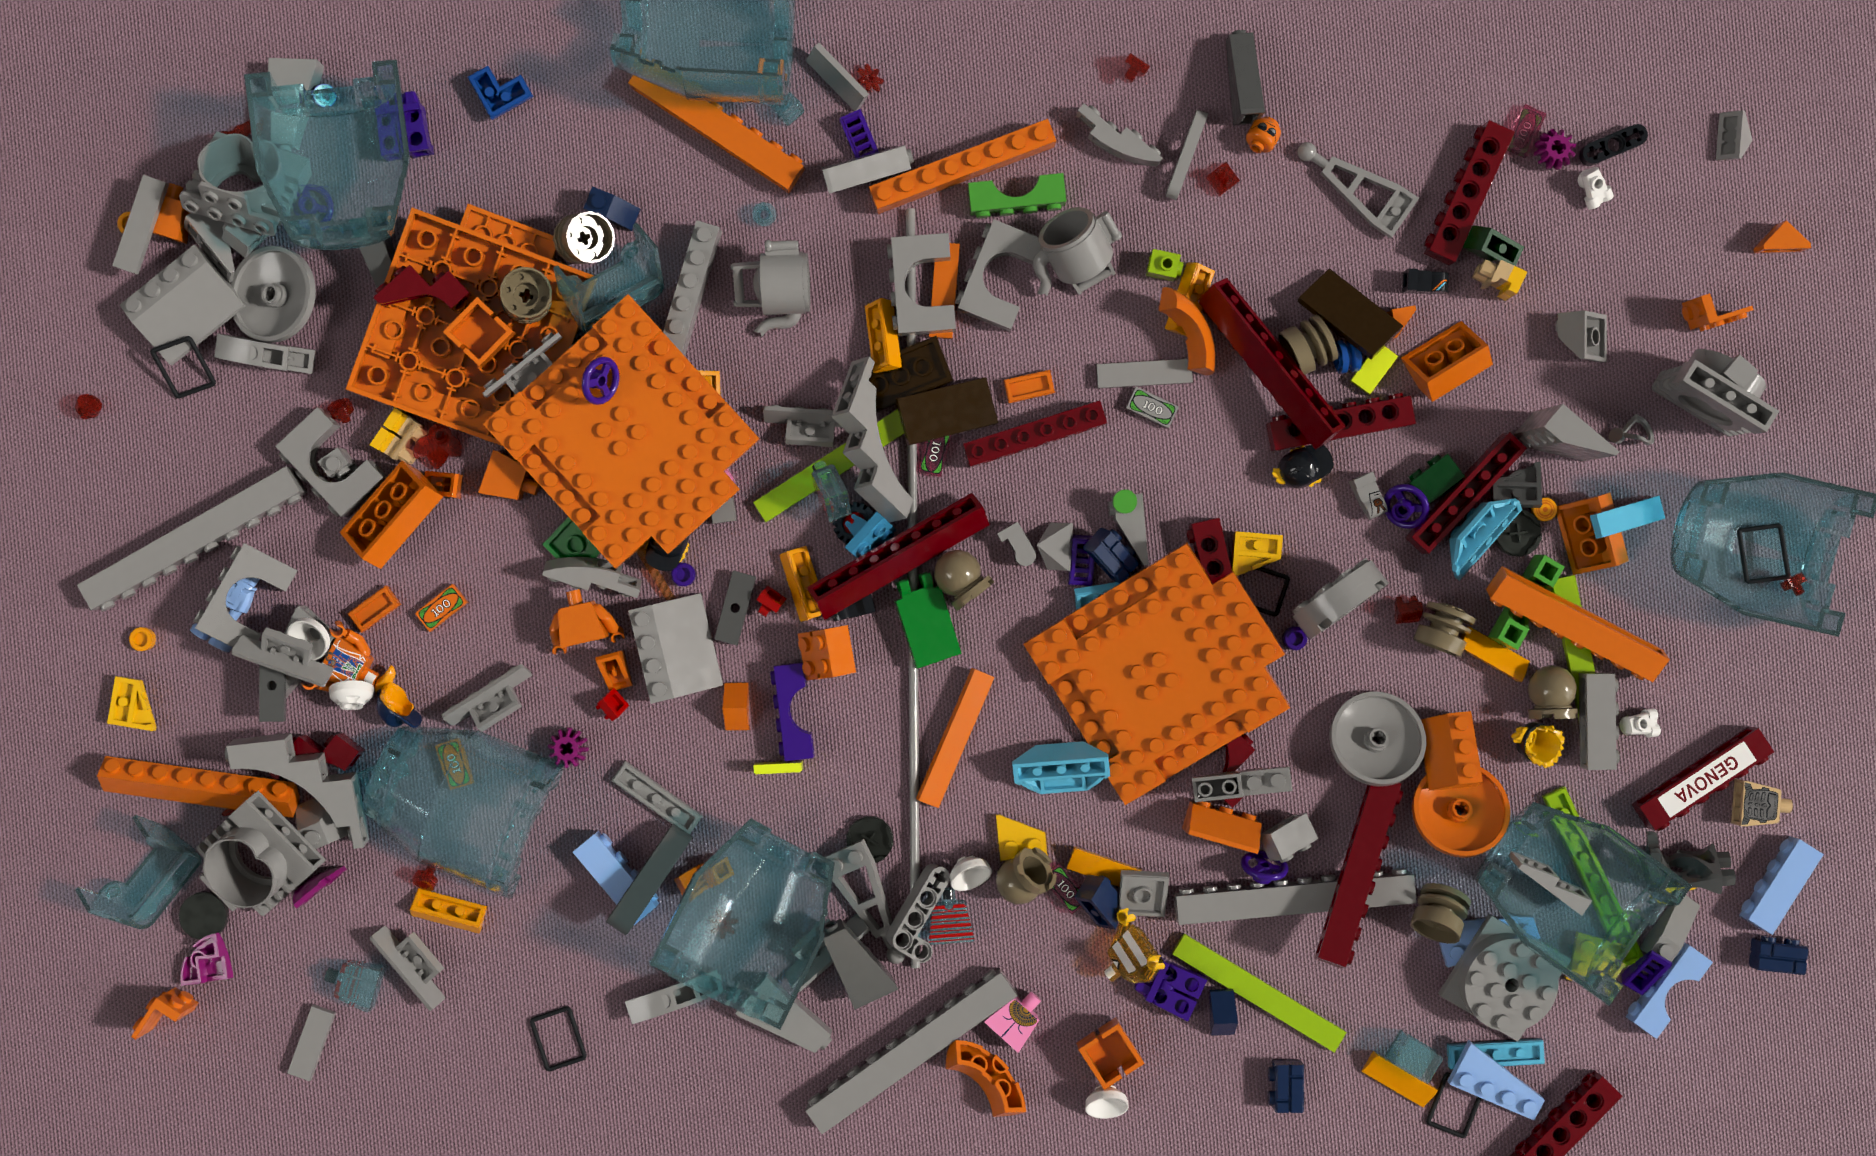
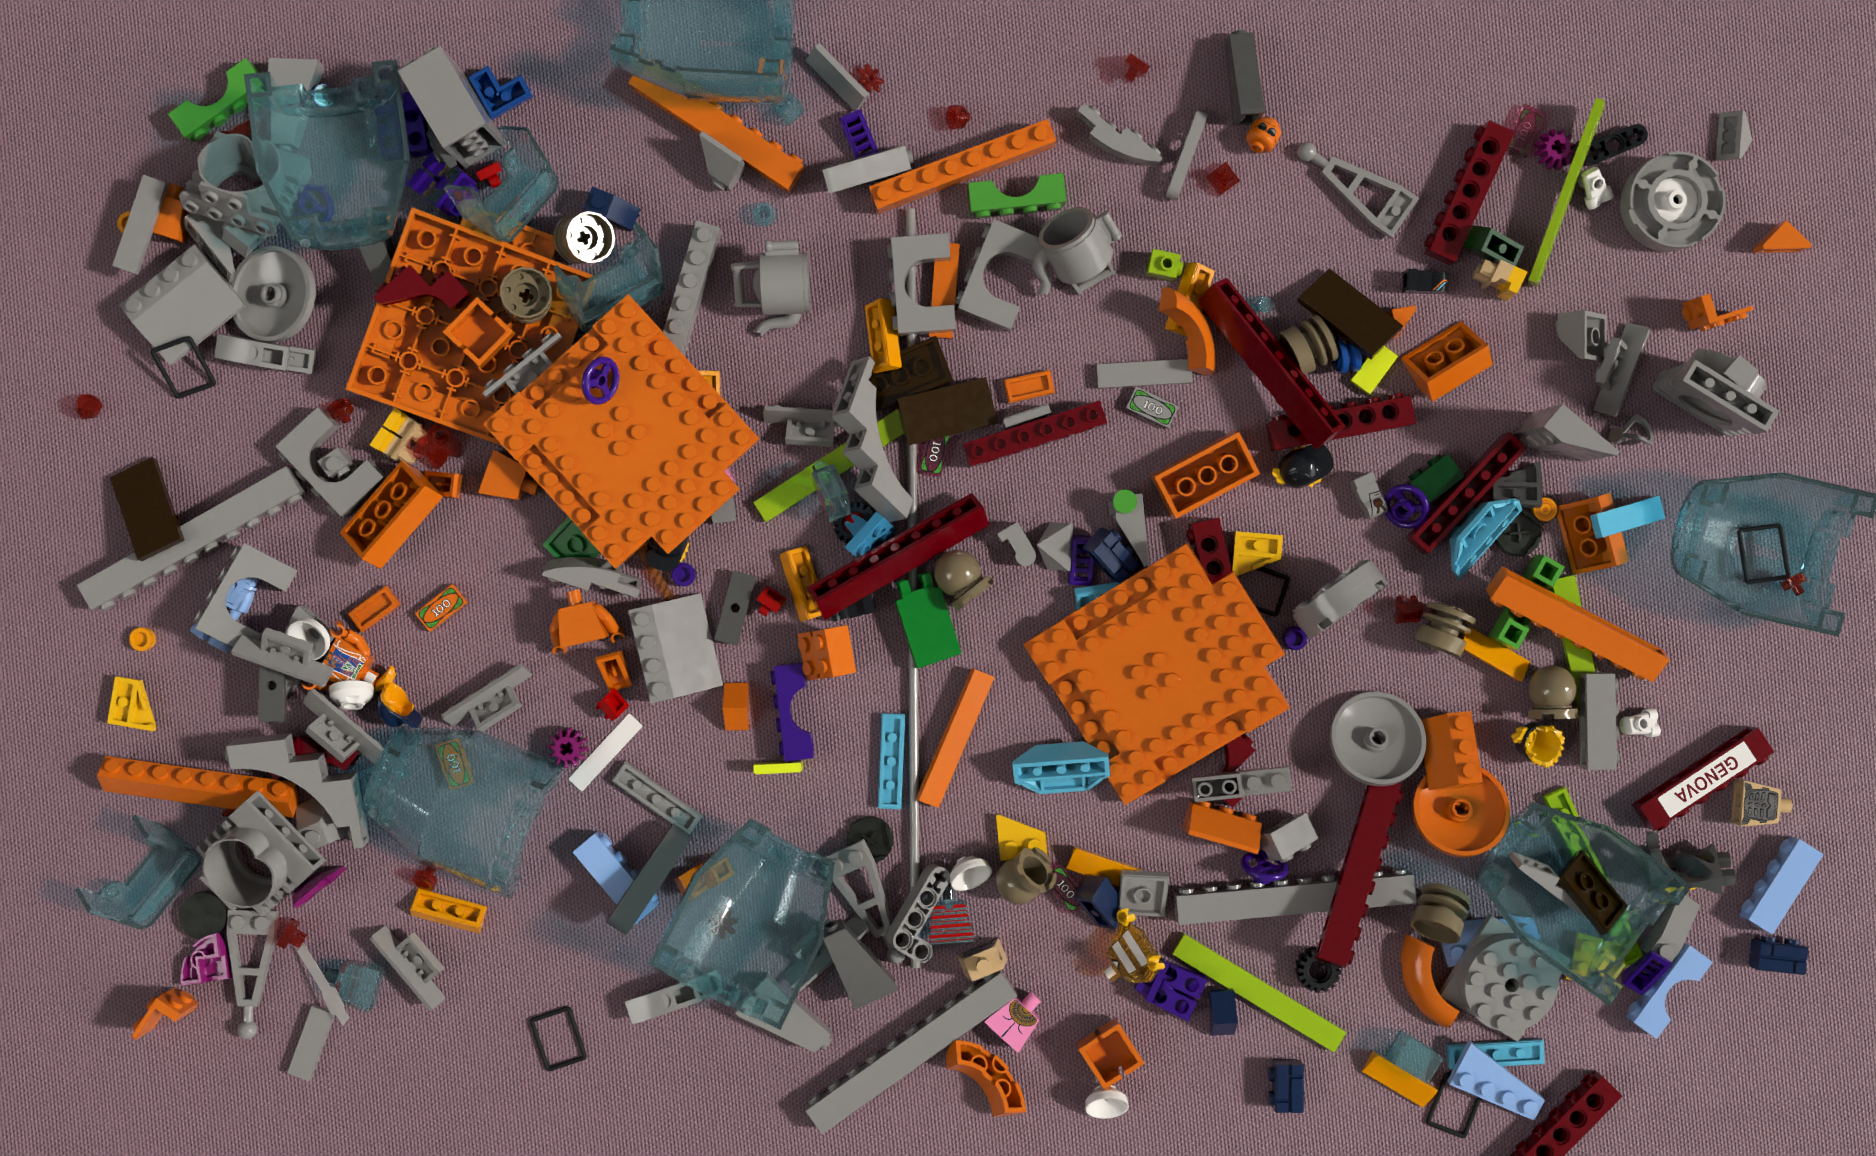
none -> dark brown tile [110,457,185,561]
none -> bright green arch [168,58,268,142]
none -> light grey plate [226,909,278,1040]
none -> clear red tile [276,918,307,949]
none -> white sticker [297,943,349,1026]
none -> light grey bracket [303,688,386,764]
none -> light grey brick [398,46,507,169]
none -> dark purple hips [407,152,478,216]
none -> dark grey tile [426,121,457,169]
none -> clear light blue windscreen [444,126,558,242]
none -> red tile [476,159,503,188]
none -> white sticker [569,714,642,791]
none -> light grey slope [700,131,747,191]
none -> medium azure tile [878,713,905,809]
none -> clear red tile [945,105,971,129]
none -> tan torso [957,938,1007,981]
none -> light grey tile [1002,404,1051,429]
none -> orange brick [1150,431,1260,519]
none -> clear light blue plate [1251,296,1275,313]
none -> black tyre [1295,947,1341,993]
none -> orange brick [1400,933,1460,1028]
none -> lime tile [1528,98,1605,287]
none -> dark brown tile [1558,850,1628,936]
none -> light grey bracket [1594,323,1650,417]
none -> light grey piece [1620,151,1726,252]

